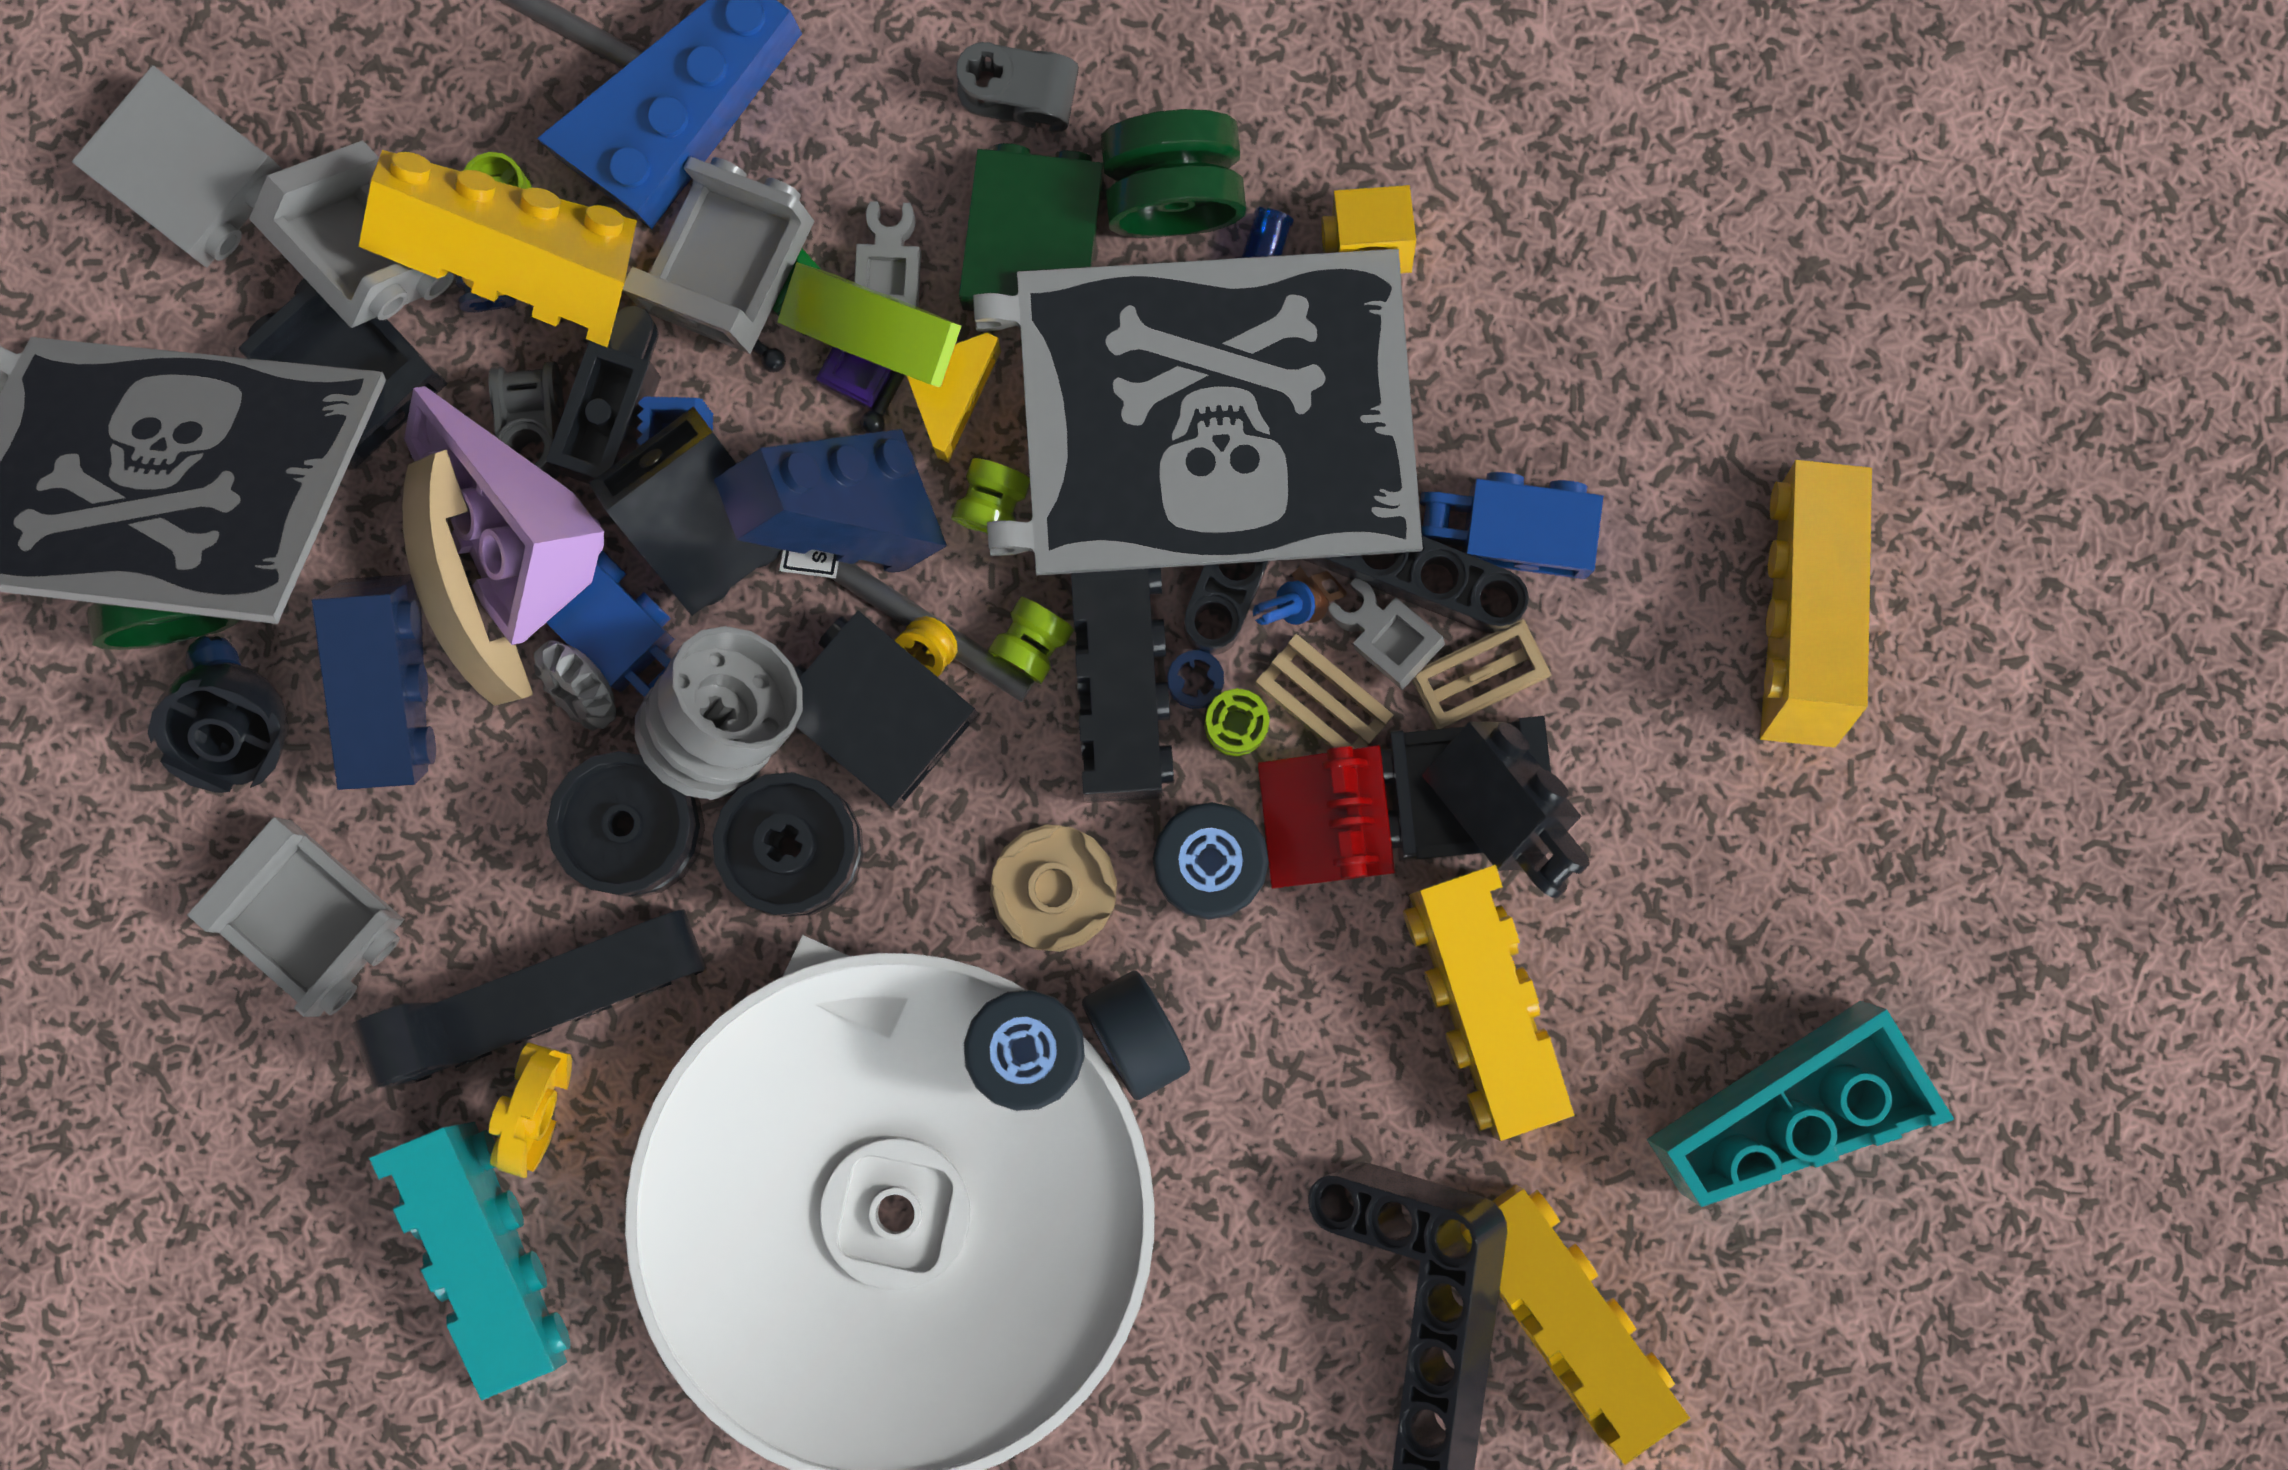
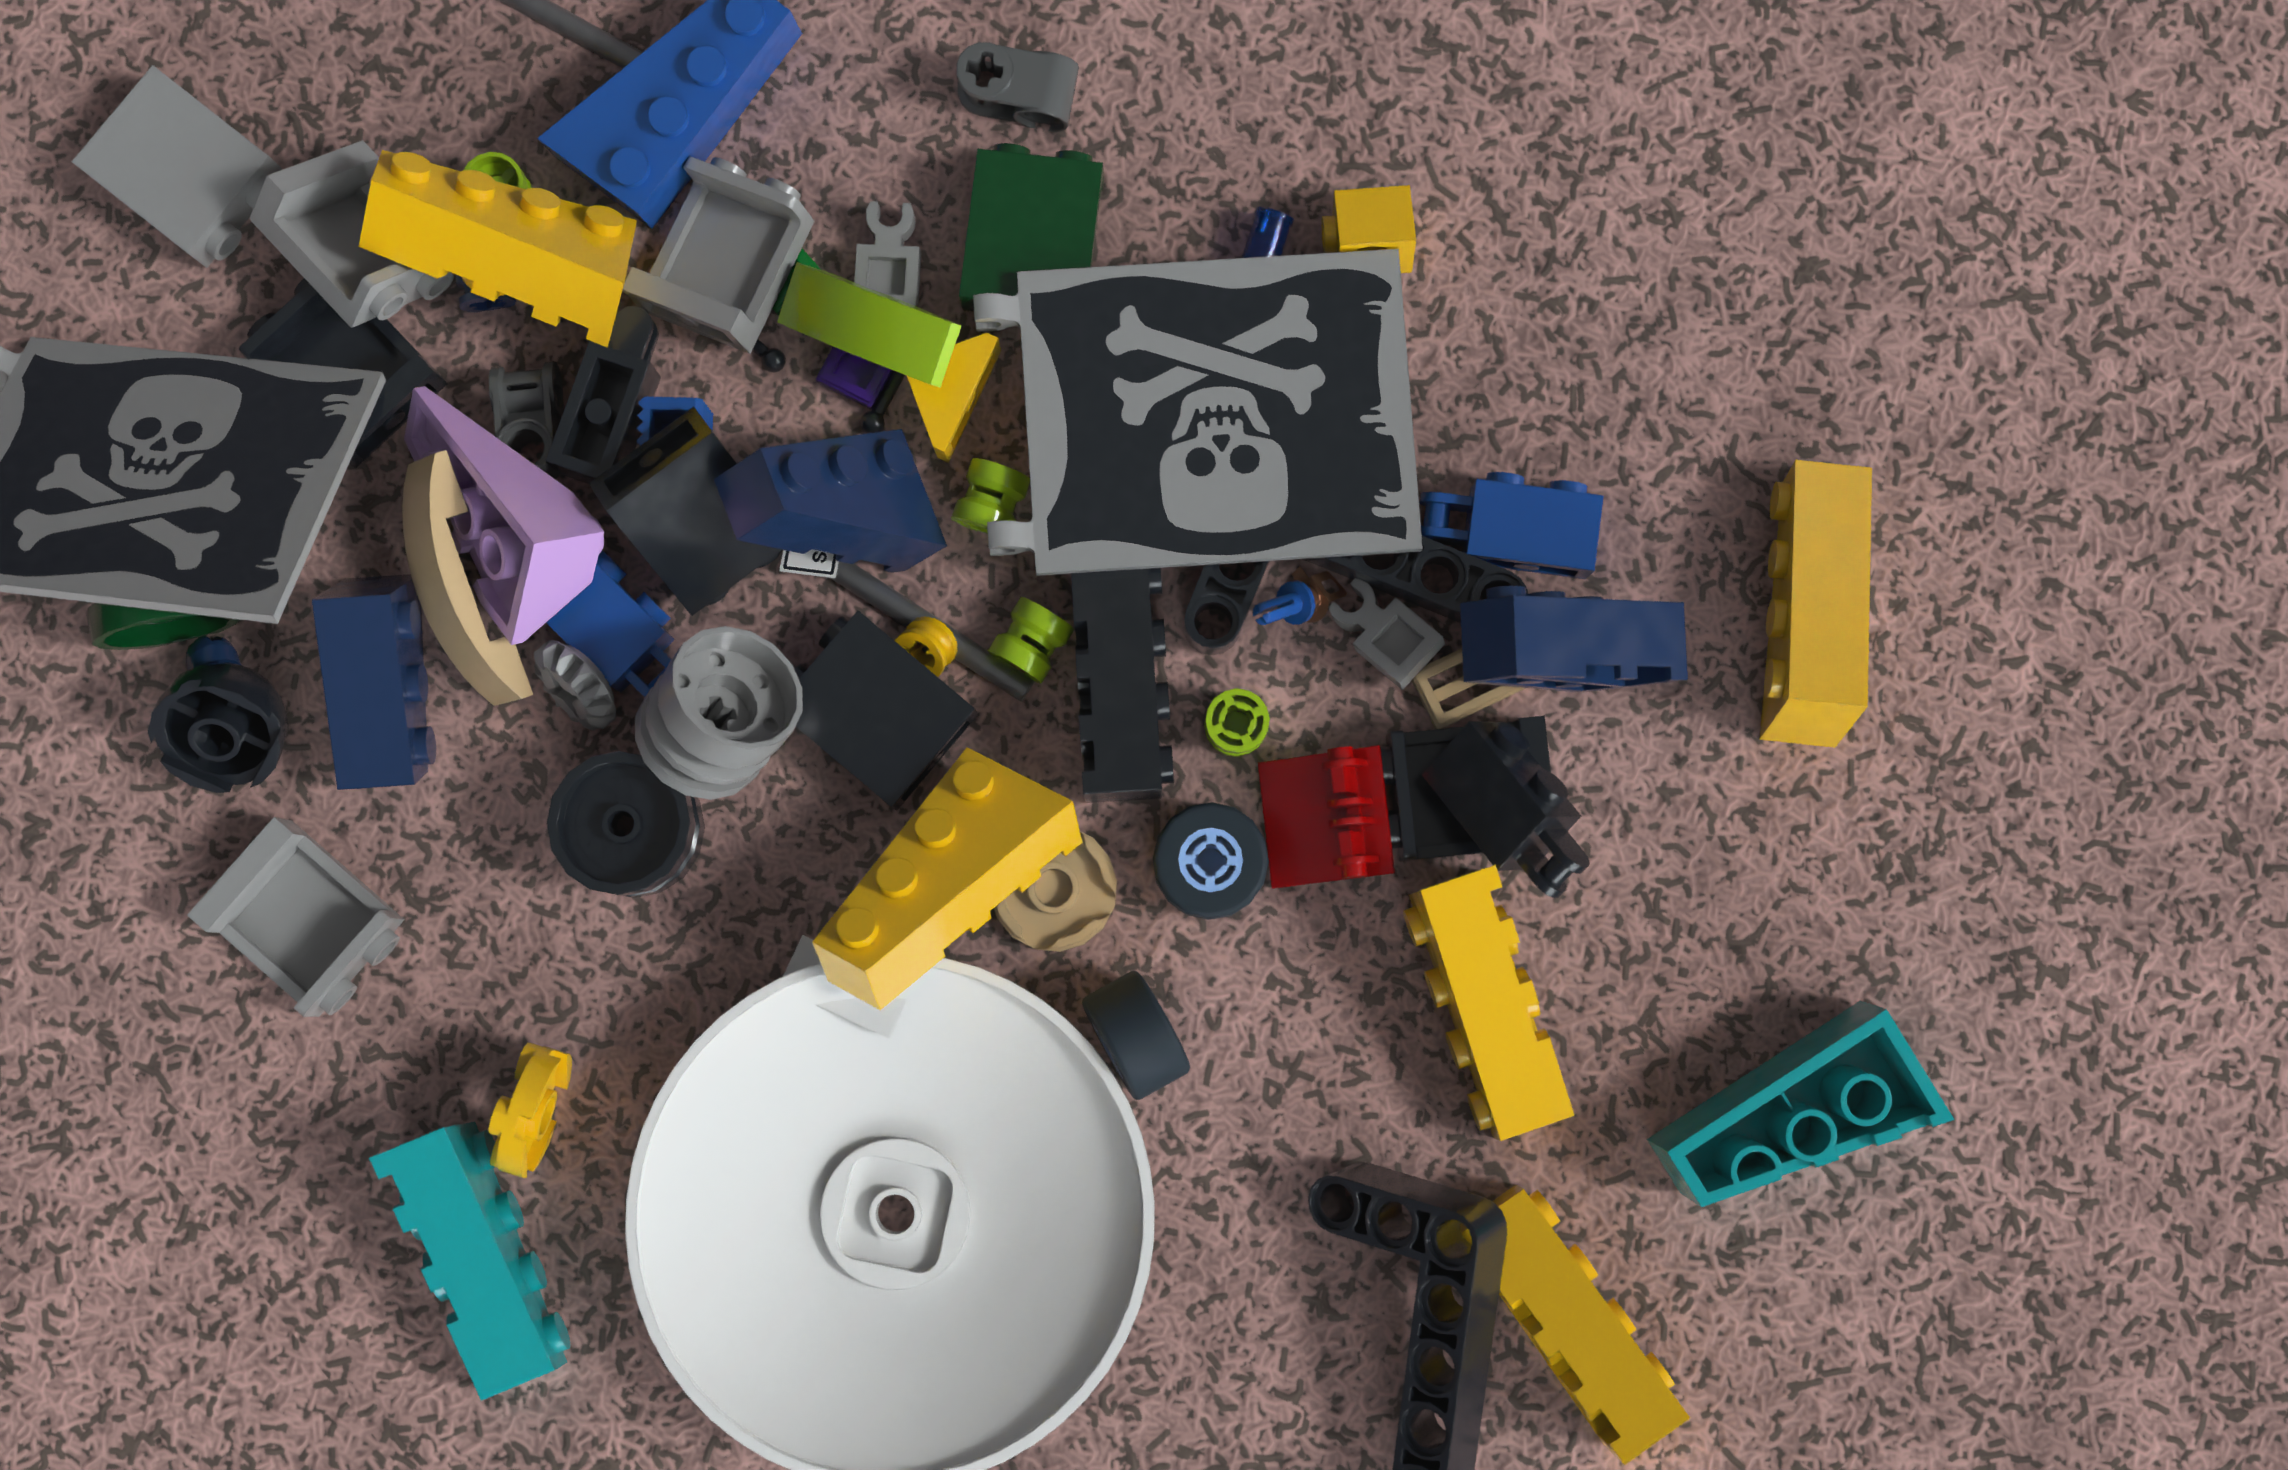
black beam [351,909,707,1088] -> none
black wheel [712,772,864,917] -> none
black wheel [963,990,1085,1111] -> none
dark green wheel [1101,109,1246,238] -> none
dark blue bush [1168,650,1224,709] -> none
tan tile [1255,634,1394,749] -> none
none -> yellow wedge [812,747,1083,1010]
none -> dark blue wedge [1460,586,1688,692]

